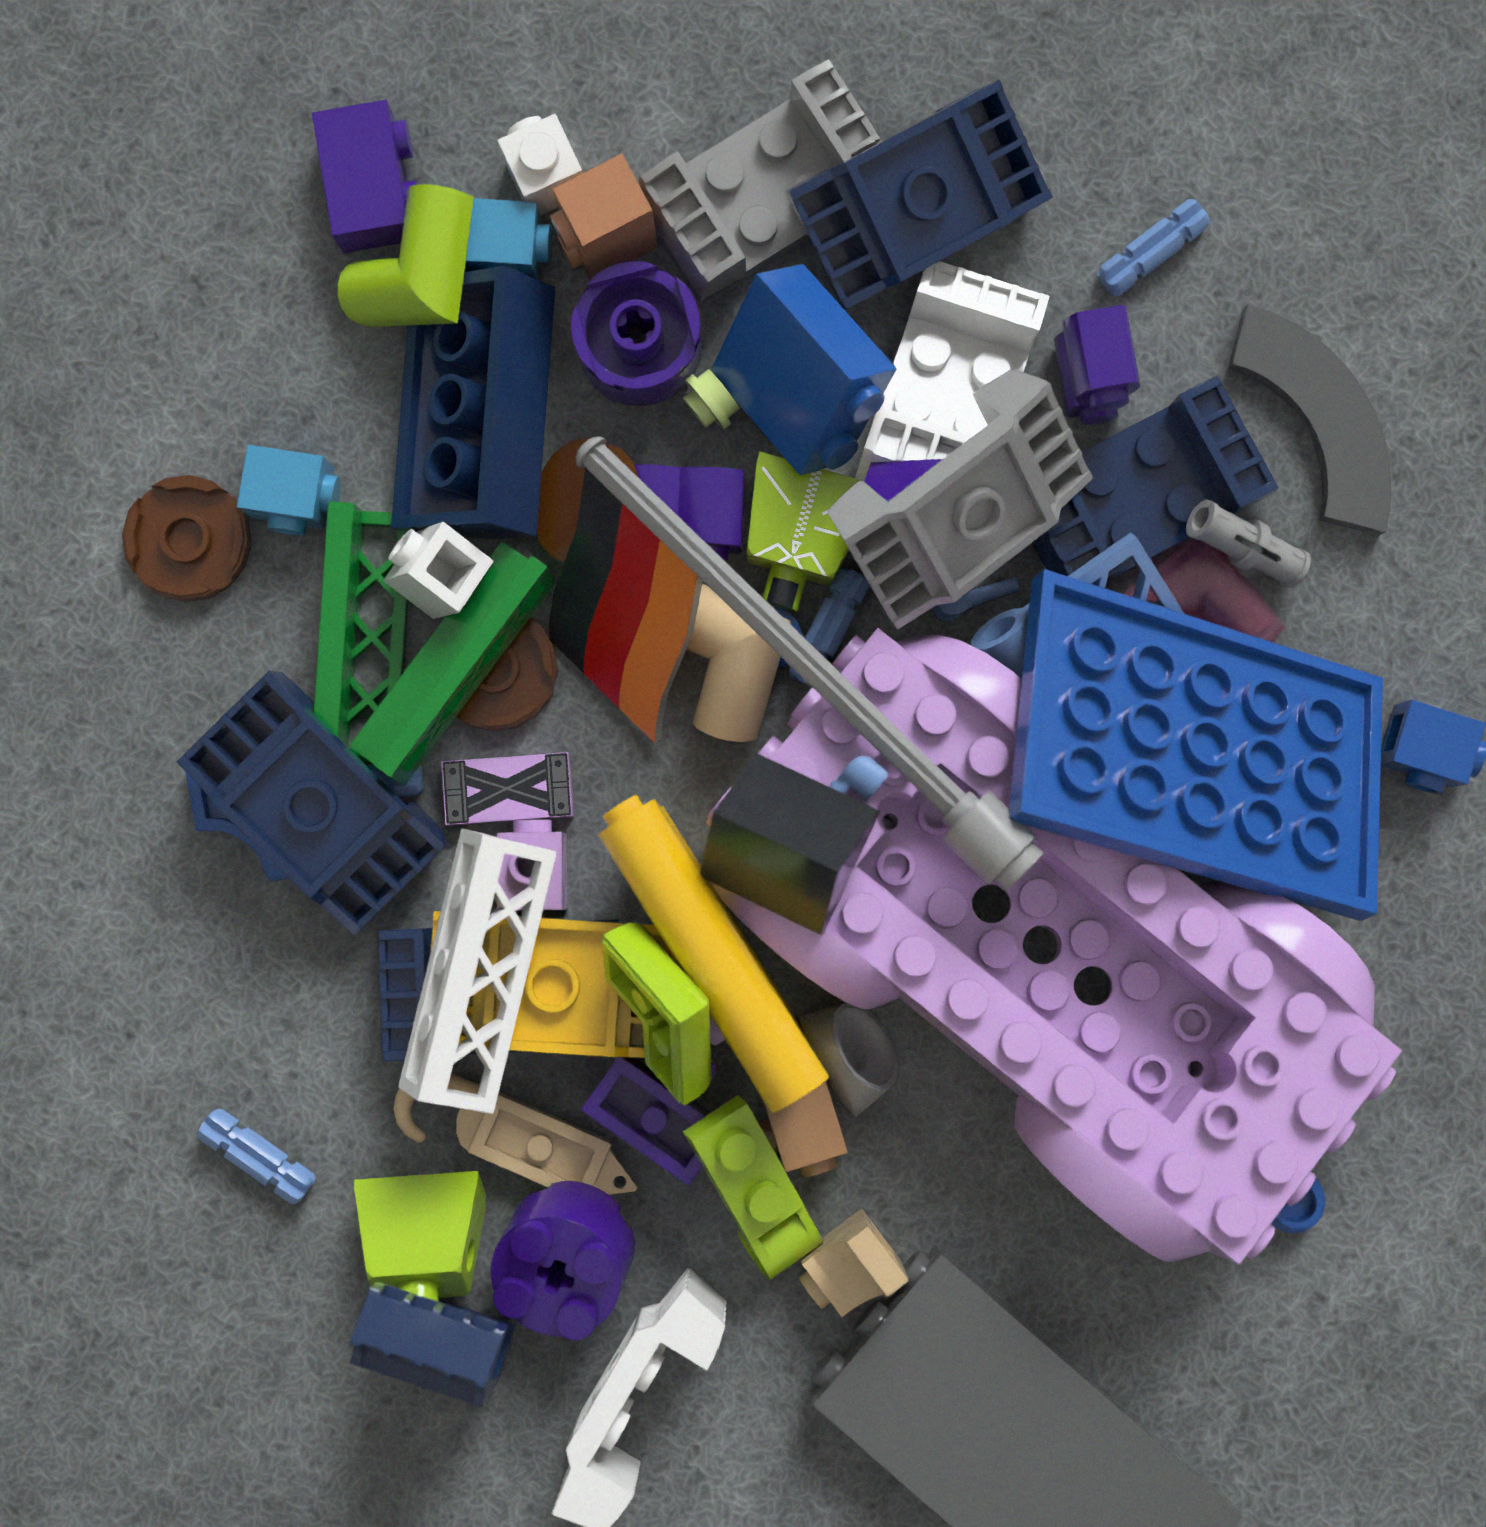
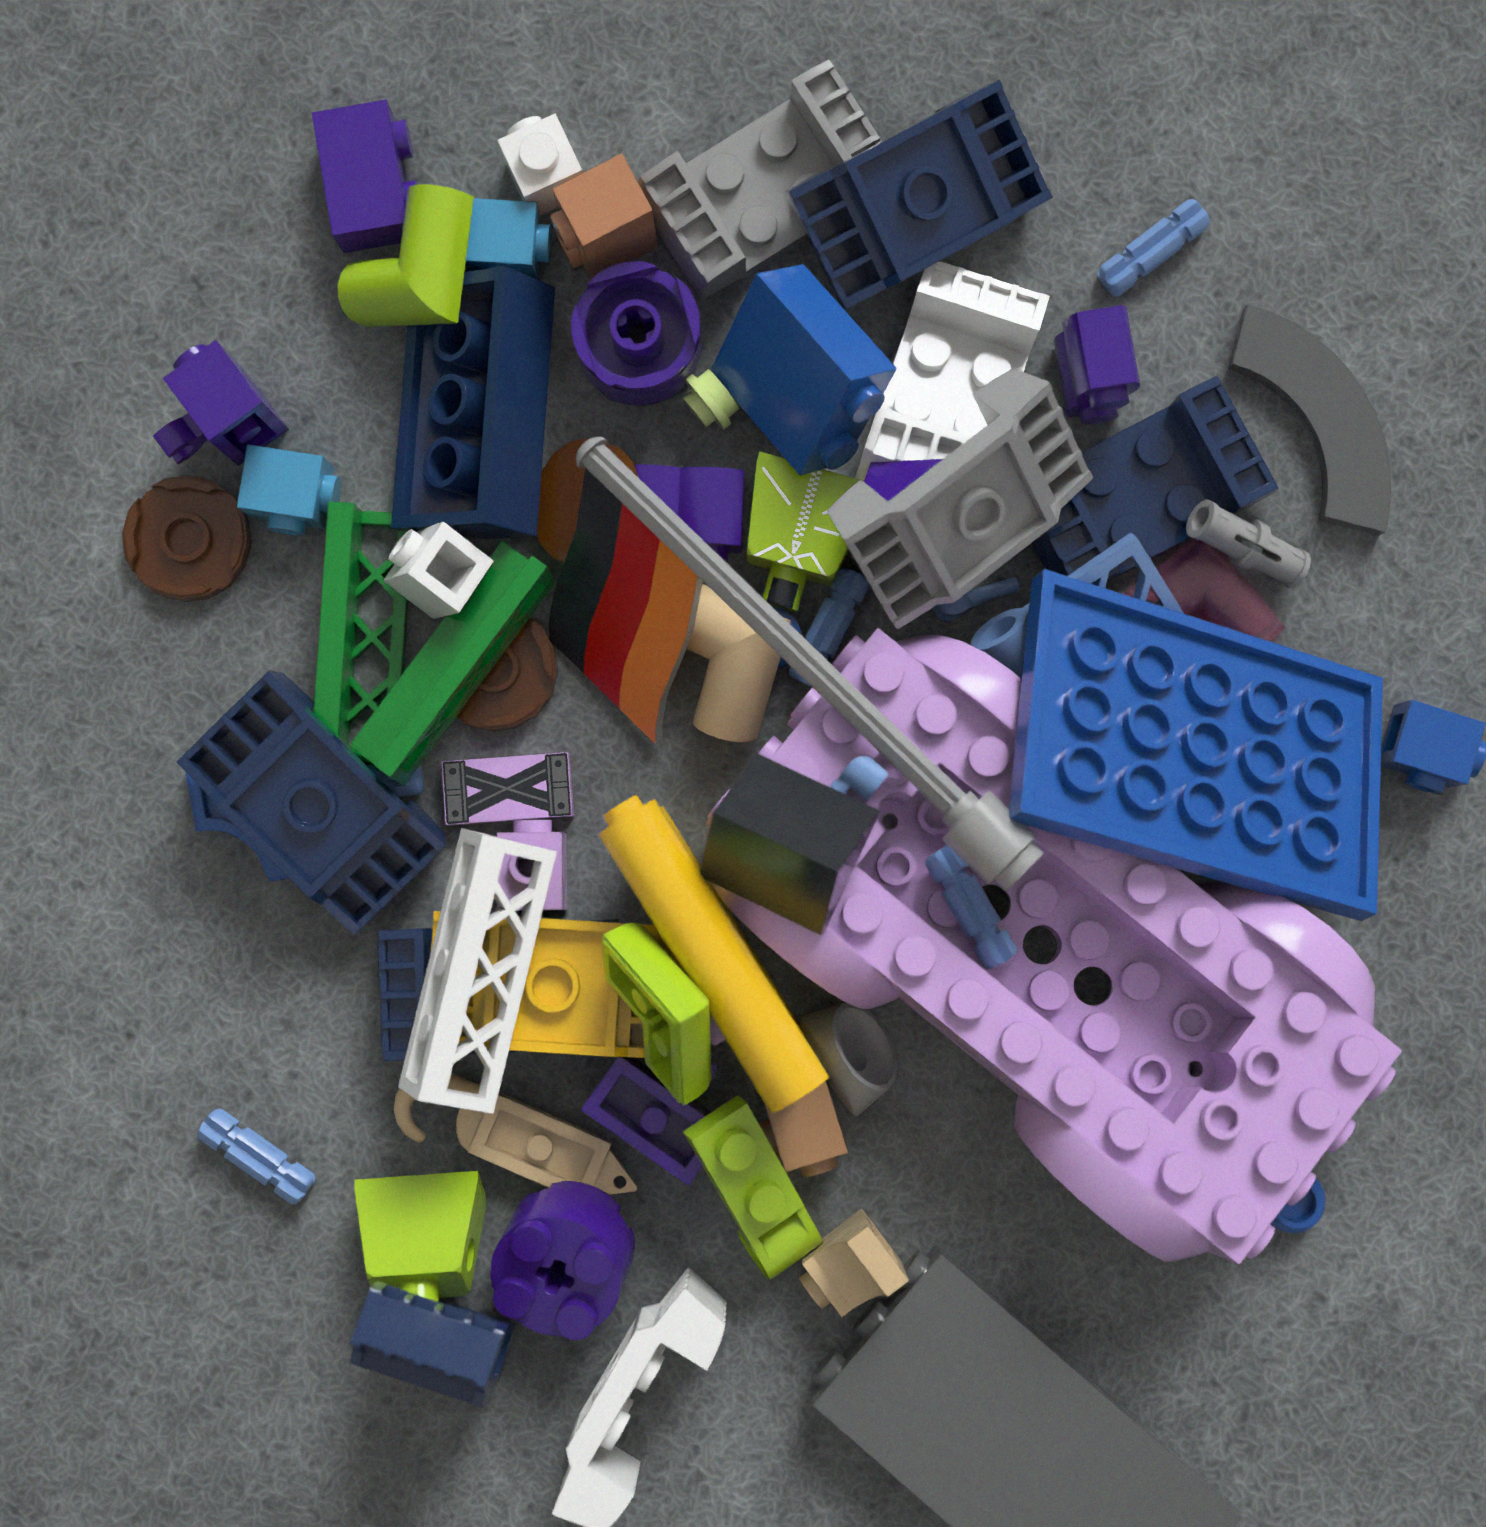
none -> dark purple brick [153,339,289,466]
none -> medium blue axle [925,845,1017,969]

